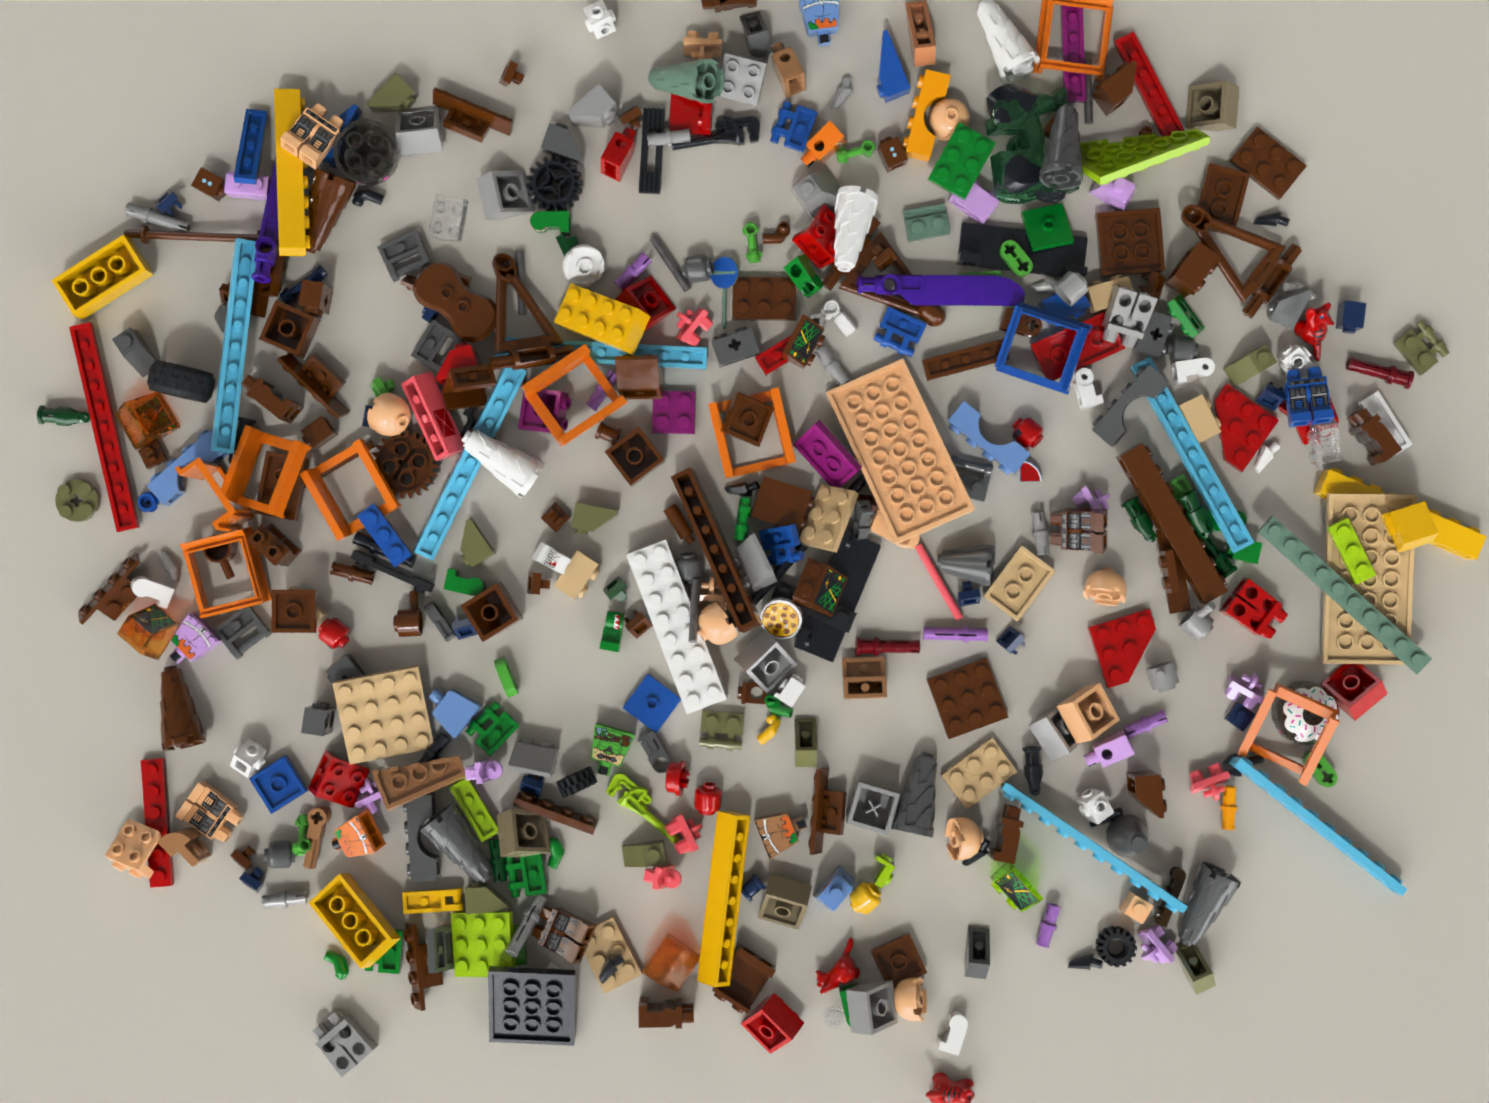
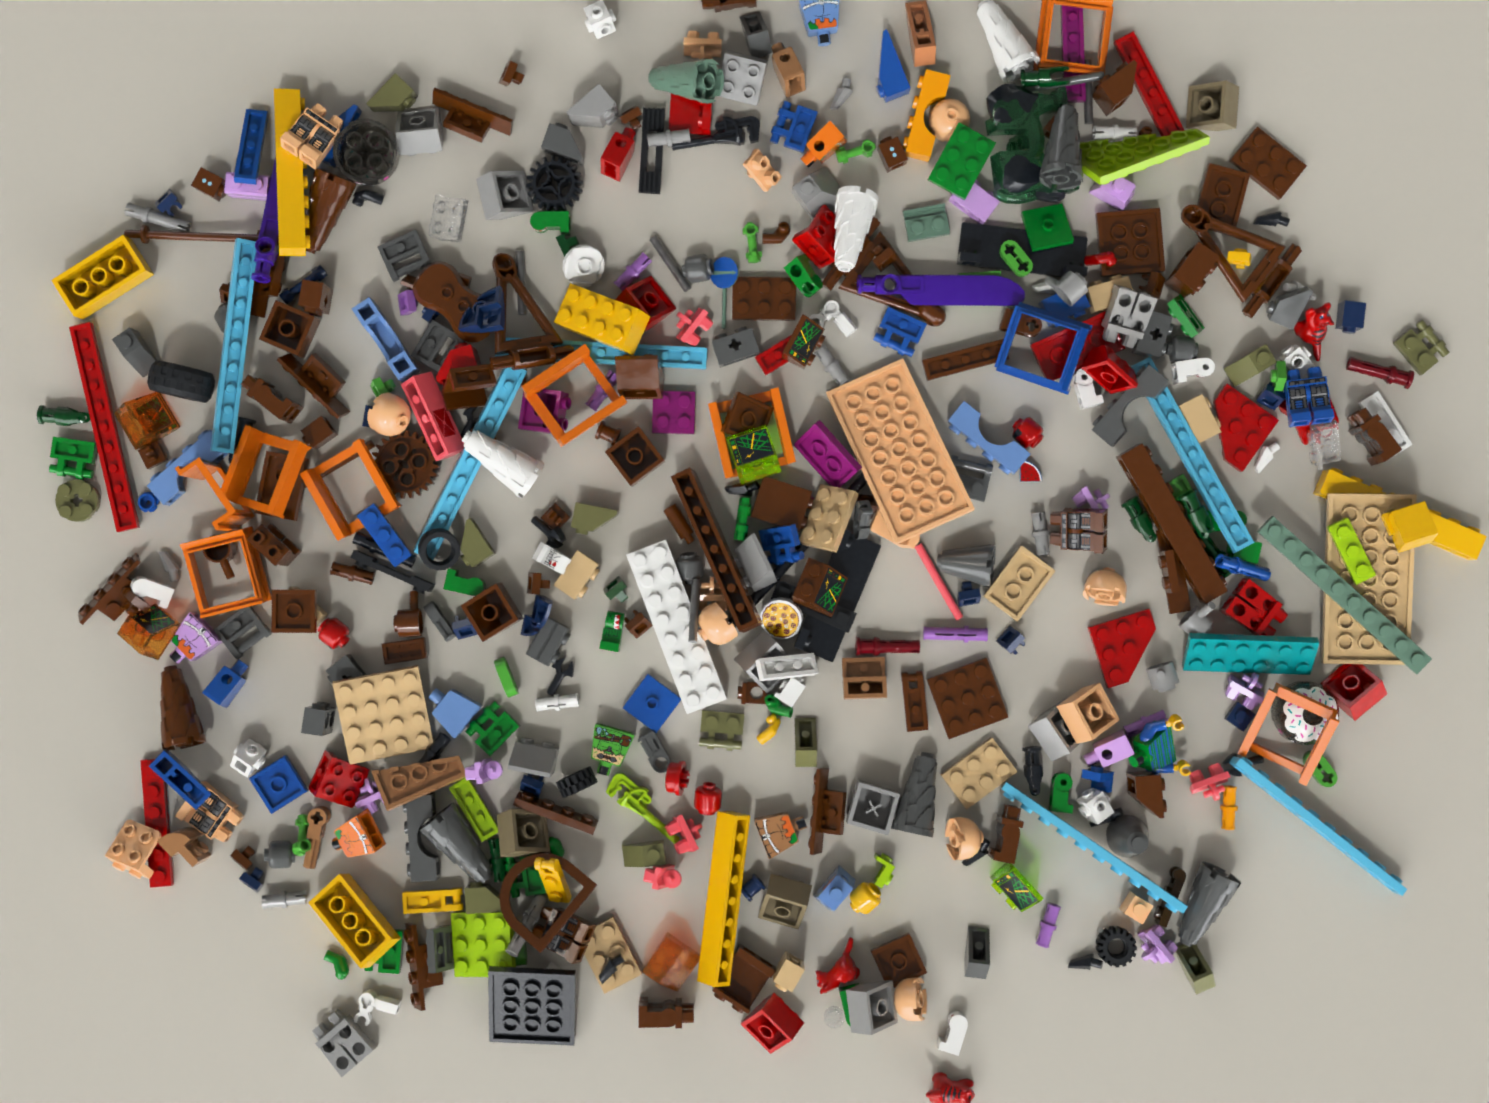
none -> green plate [49,437,97,479]
none -> reddish brown tile [122,588,151,617]
none -> blue slope [149,750,212,810]
none -> blue torso [202,659,249,708]
none -> medium blue arch [352,297,420,382]
none -> white bar [354,989,401,1026]
none -> reddish brown plate [382,637,428,665]
none -> medium lavender plate [397,290,418,316]
none -> black tyre [418,528,460,571]
none -> dark blue brick [458,286,505,333]
none -> reddish brown window [500,853,597,953]
none -> dark blue brick [520,594,553,636]
none -> dark grey brick [526,617,571,666]
none -> black bar [531,516,566,548]
none -> yellow plate [534,857,572,903]
none -> white pin [535,693,579,712]
none -> black bar [547,657,574,696]
none -> slope [726,424,782,485]
none -> light nougat hips [743,149,782,191]
none -> white plate [755,653,819,681]
none -> tan brick [773,950,805,992]
none -> reddish brown plate [901,670,928,732]
none -> dark grey bar [1012,71,1105,92]
none -> dark green piece [1021,66,1070,88]
none -> green leg [1048,772,1074,814]
none -> red slope [1081,345,1138,394]
none -> blue bracket [1081,765,1114,793]
none -> red arm [1084,251,1117,267]
none -> white pin [1092,124,1137,141]
none -> torso [1129,714,1191,776]
none -> teal plate [1182,633,1319,675]
none -> blue pin [1215,554,1271,581]
none -> yellow plate [1227,248,1252,269]
none -> bright green plate [1270,361,1287,391]

